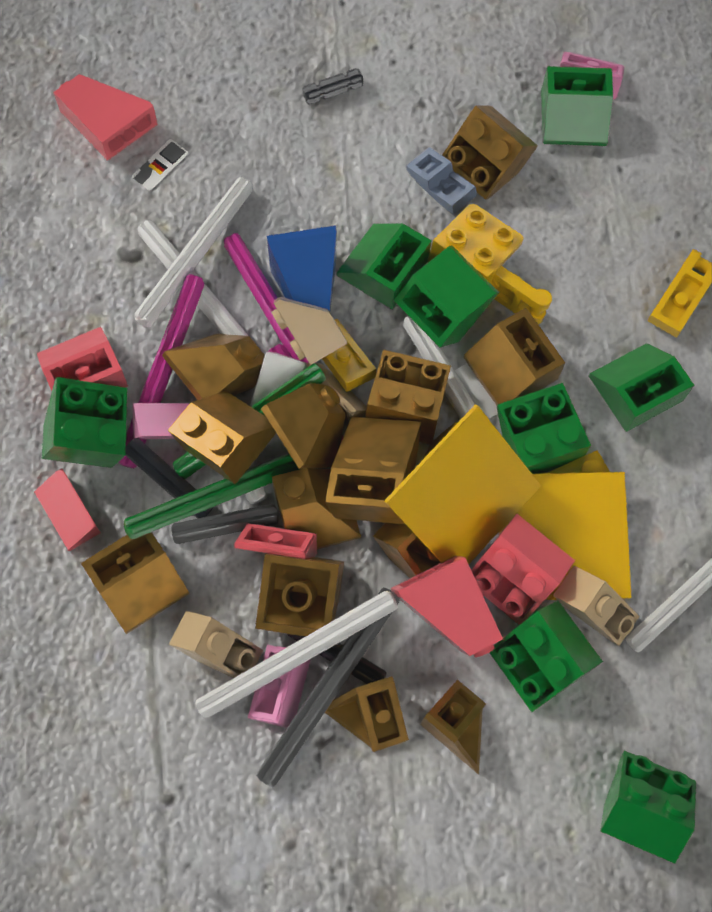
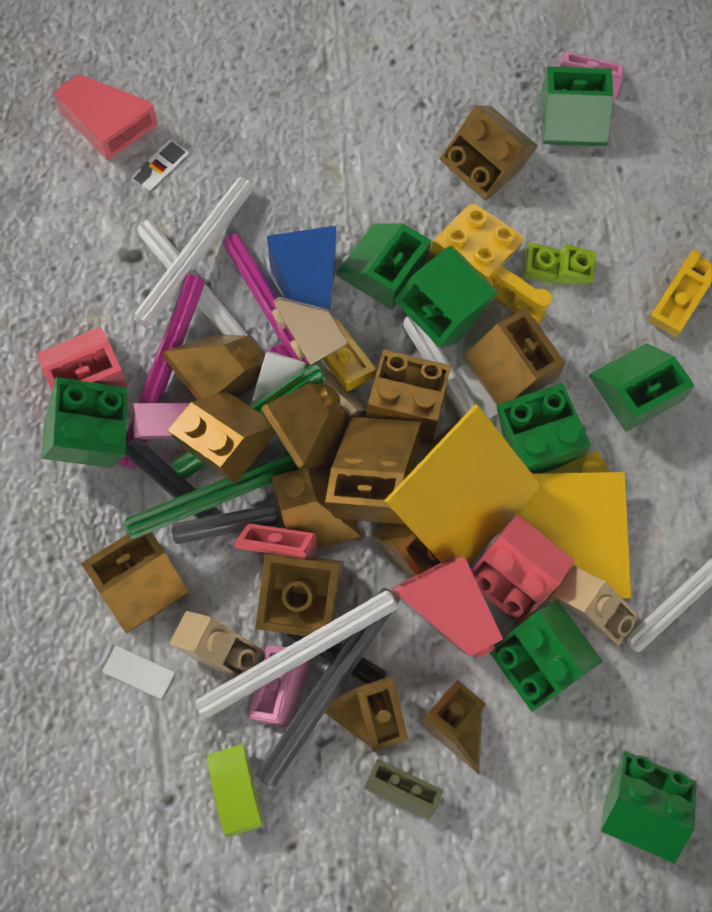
coral slope [34,468,101,551] -> none
black axle [303,68,363,104] -> none
sand blue slope [406,147,477,215] -> none
none -> white sticker [102,646,174,699]
none -> lime slope [207,744,264,838]
none -> olive piece [363,759,443,820]
none -> lime slope [522,242,596,284]

